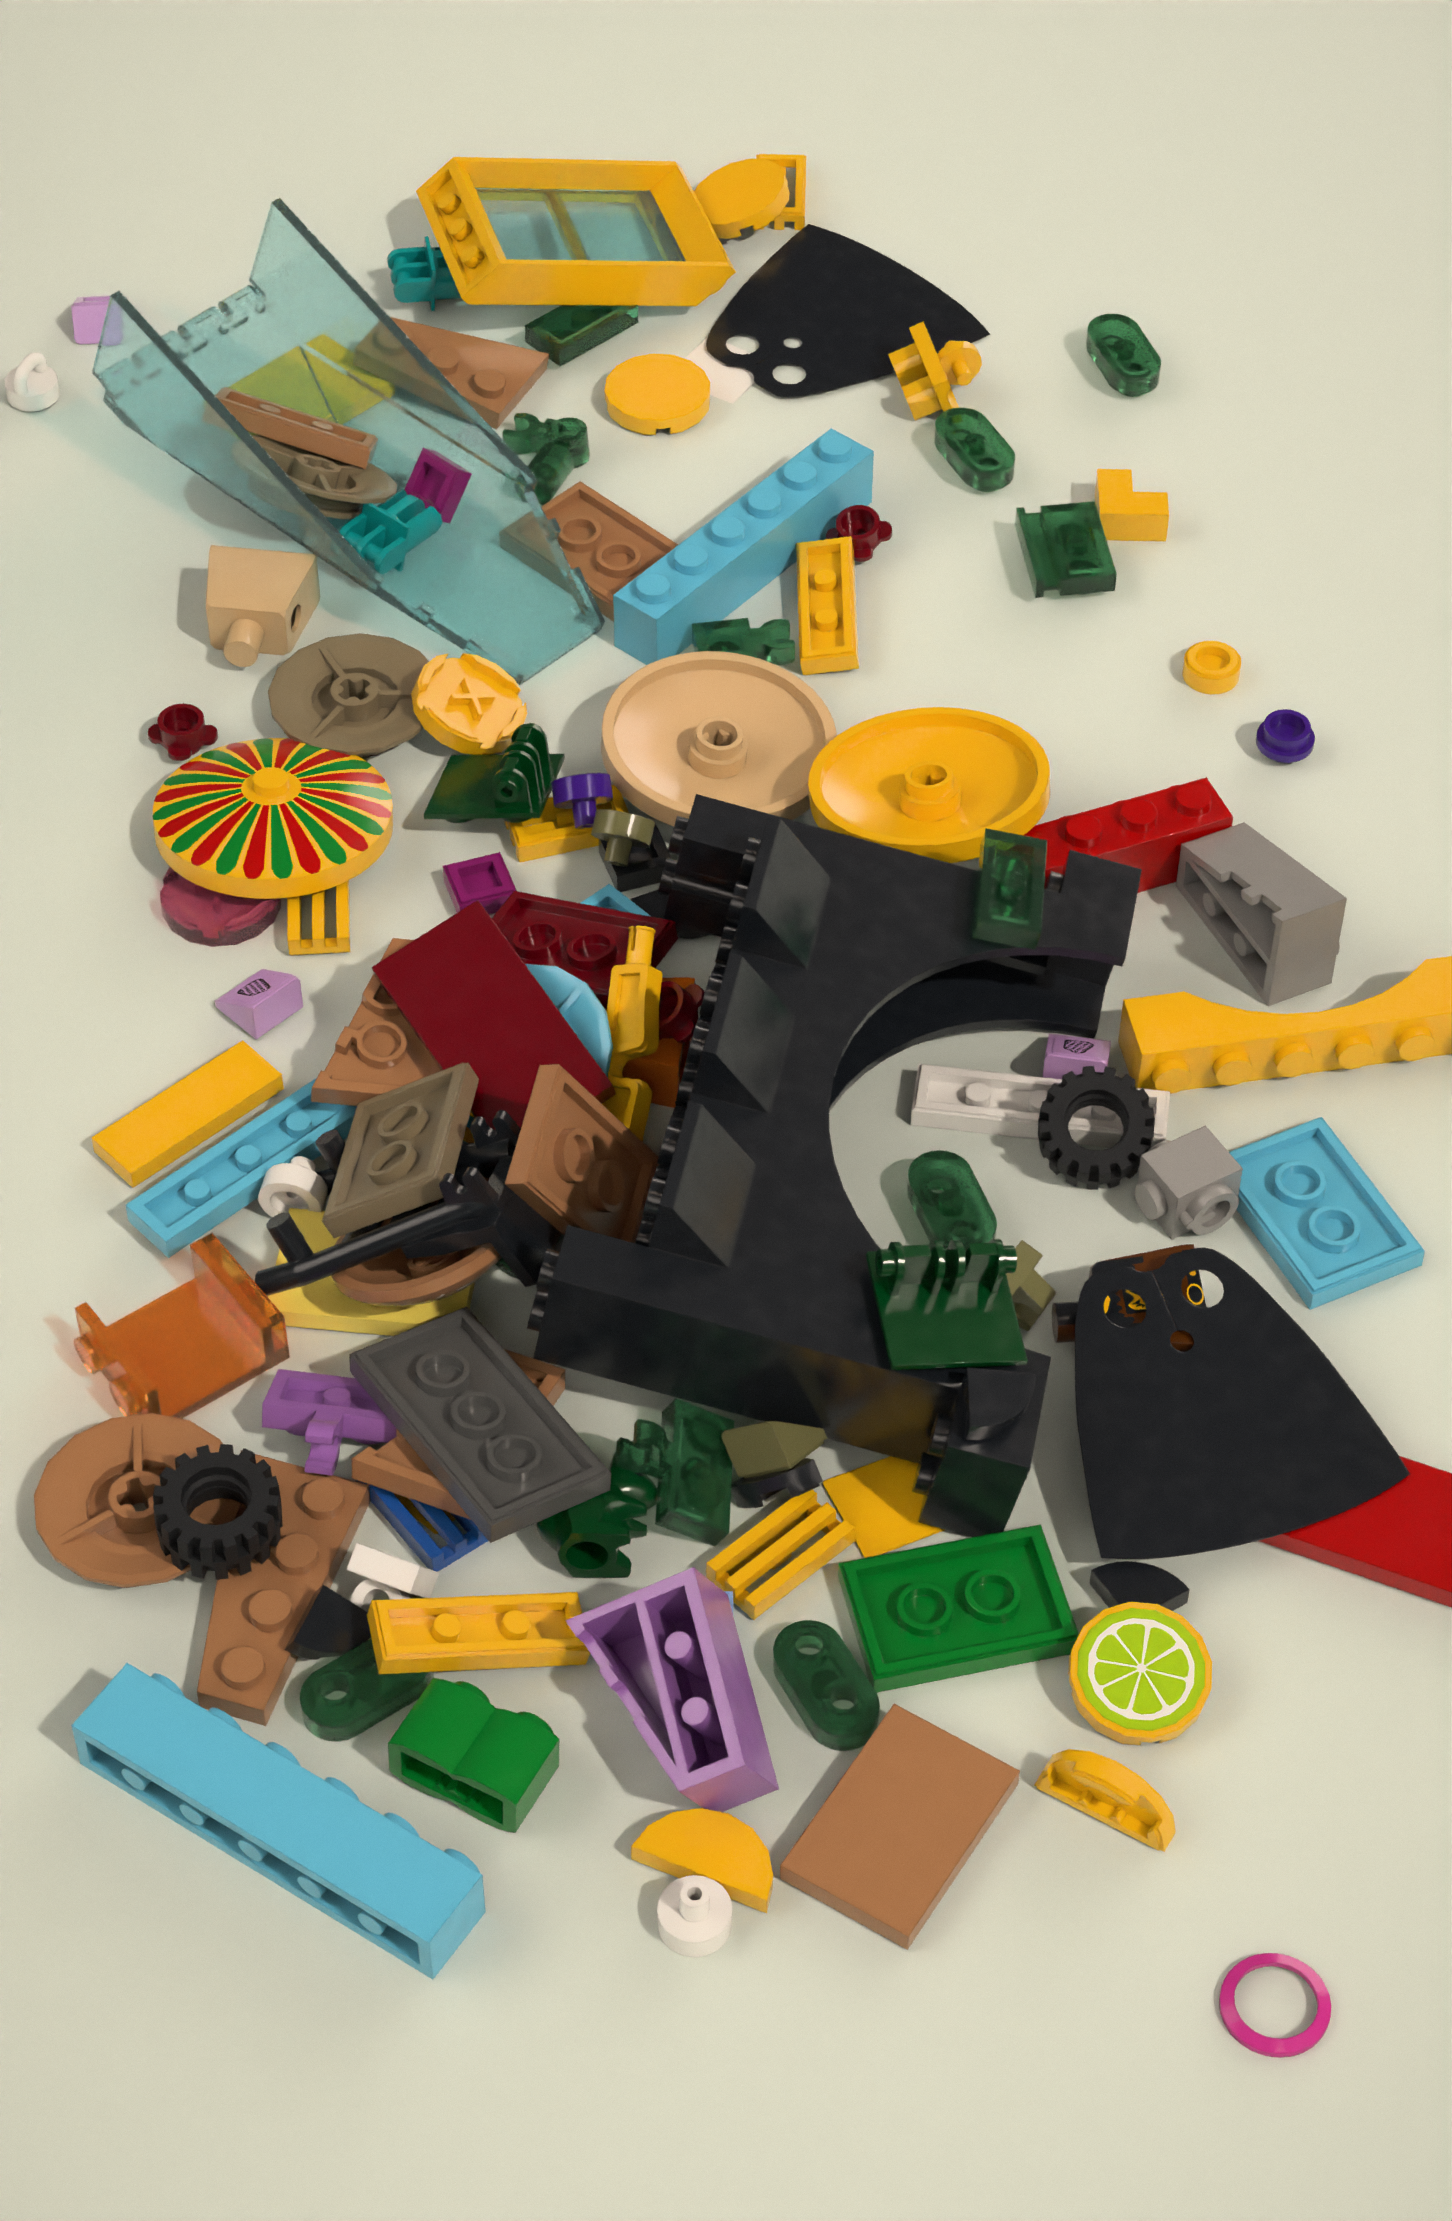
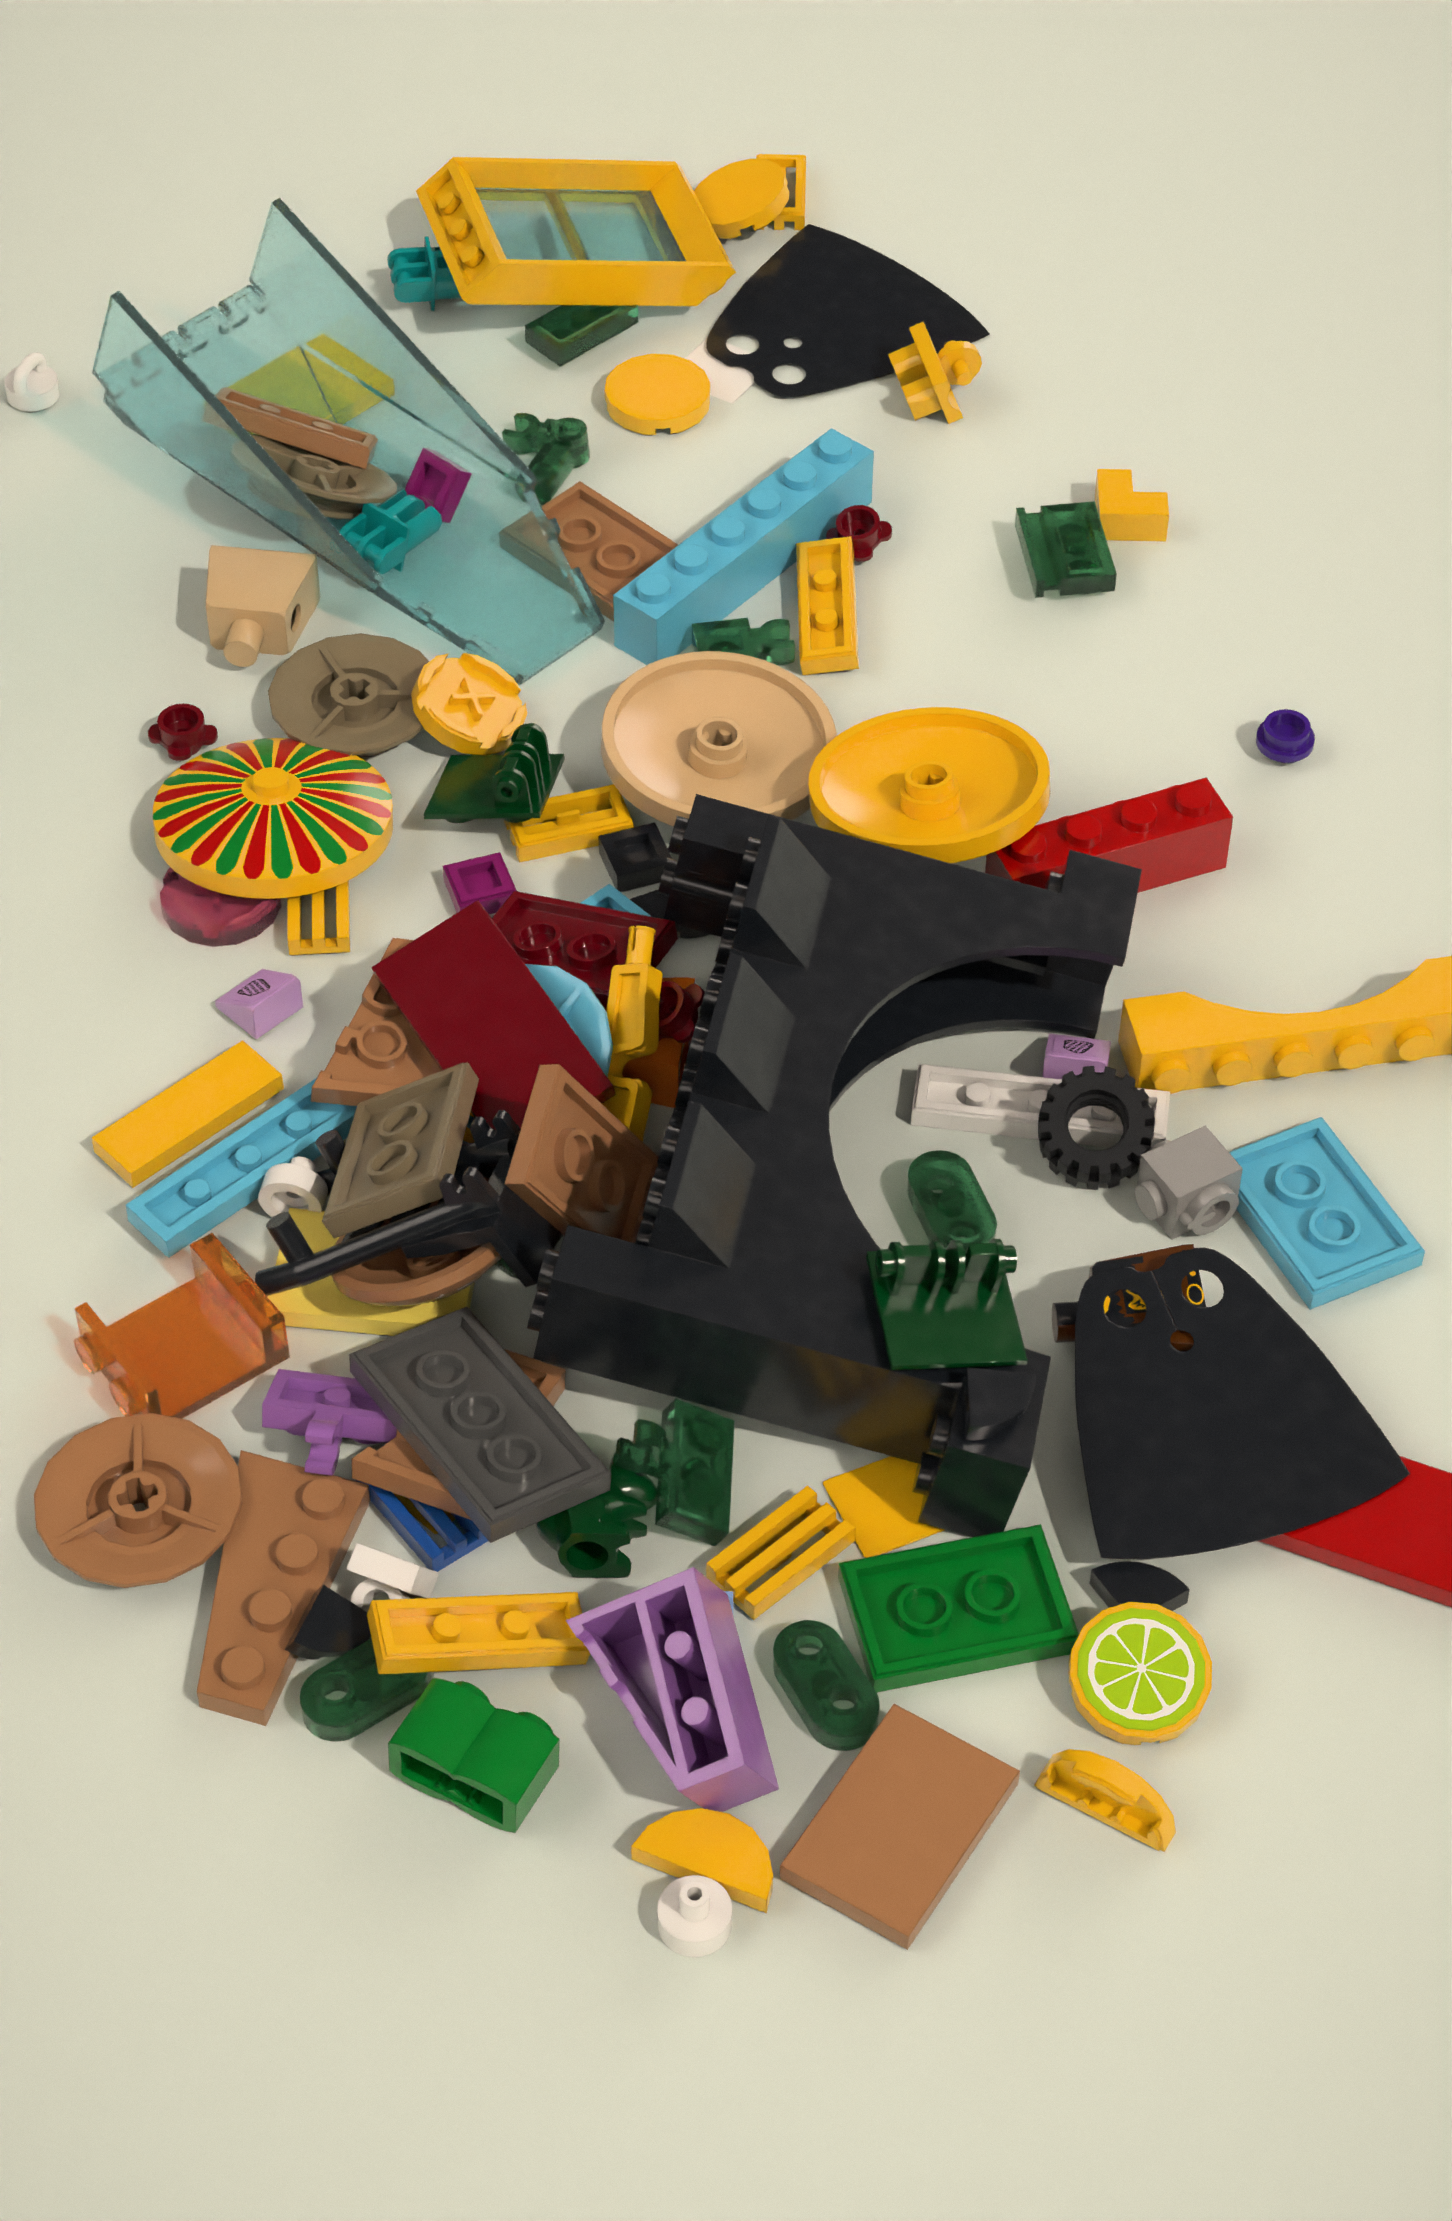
lavender slope [71,295,128,344] -> none
medium azure brick [71,1663,486,1980] -> none
black tyre [153,1444,283,1580] -> none
medium nougat wing [358,316,549,430] -> none
dark purple tile [551,773,613,829] -> none
olive tile [591,809,655,867] -> none
olive slope [721,1421,827,1478] -> none
black tile [729,1458,823,1508] -> none
clear green plate [934,407,1015,492] -> none
clear green plate [973,828,1047,950] -> none
olive tile [1006,1240,1056,1331] -> none
clear green plate [1086,314,1161,397] -> none
light grey wedge [1176,822,1347,1006] -> none
yellow tile [1182,641,1241,694] -> none
dark pink piece [1219,1953,1331,2058] -> none

